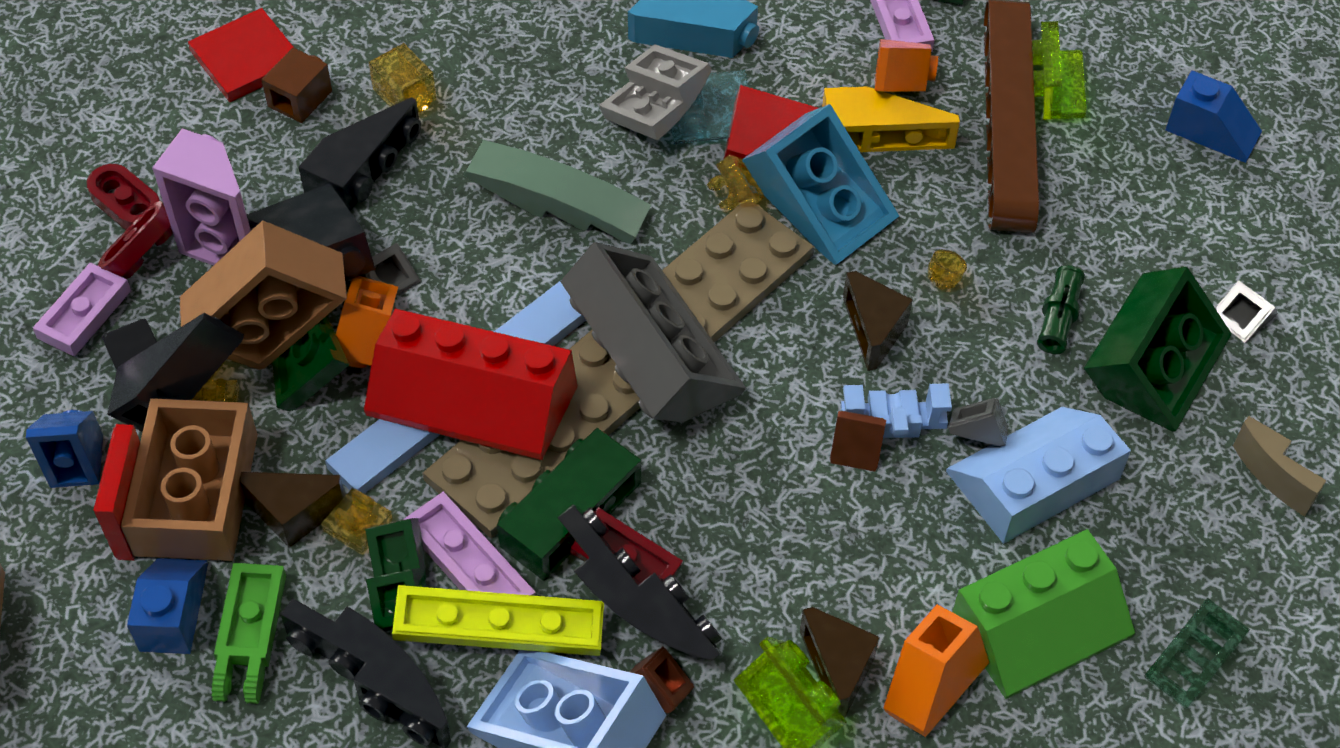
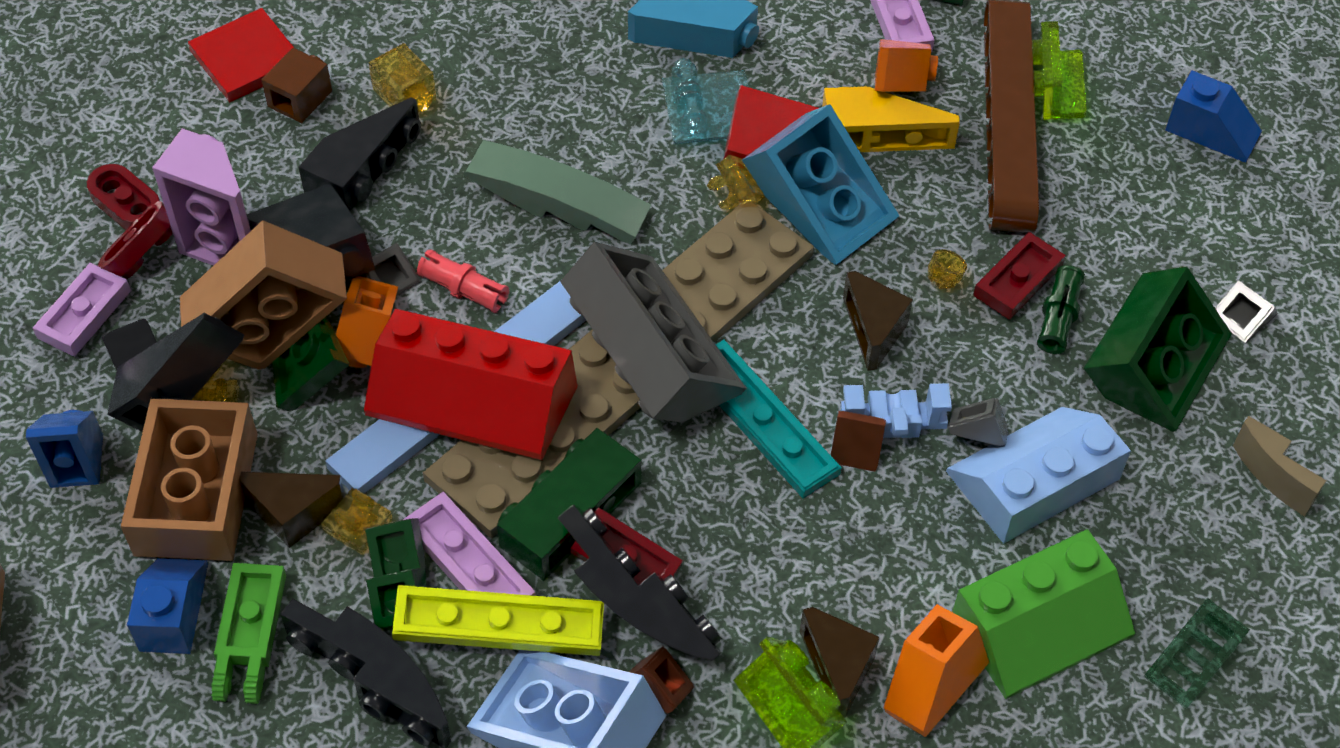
red tile [93,424,140,561] -> none
light grey slope [599,44,712,140] -> none
none -> coral pin [417,249,509,313]
none -> teal tile [715,340,842,499]
none -> dark red plate [973,232,1066,320]

